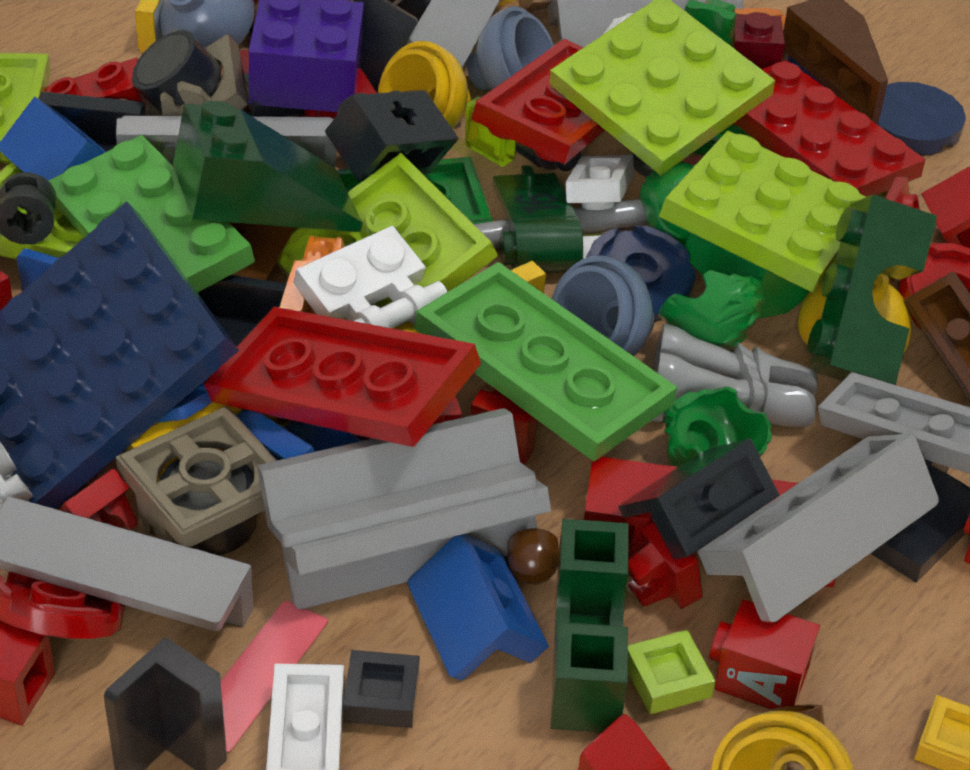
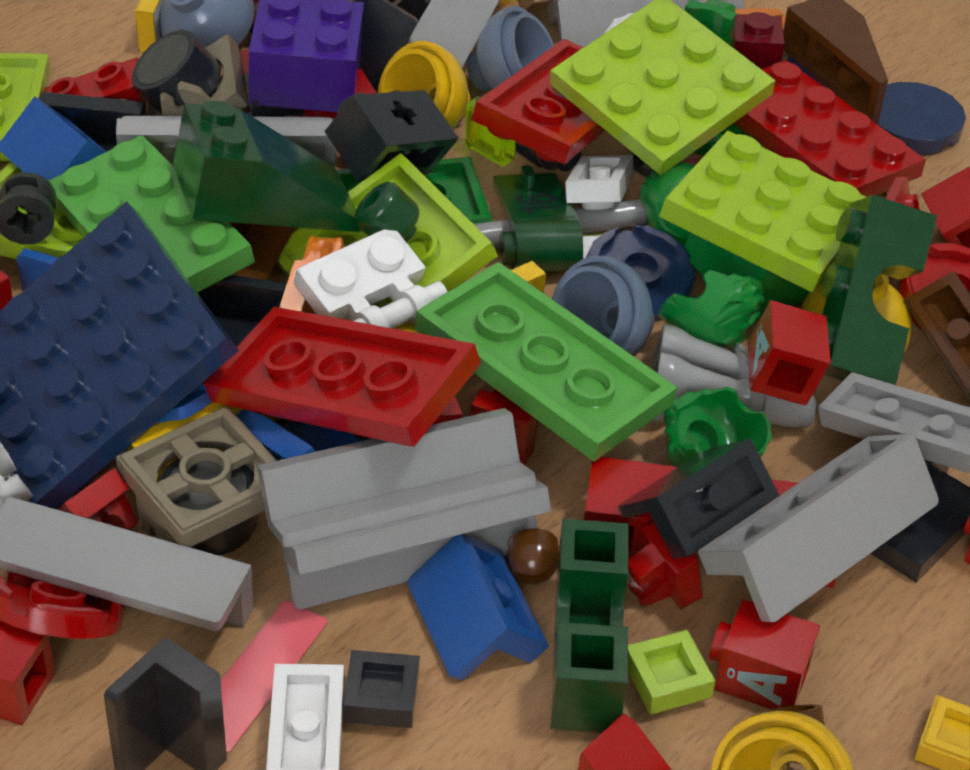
none -> dark green piece [354,182,420,242]
none -> red brick [748,300,831,406]

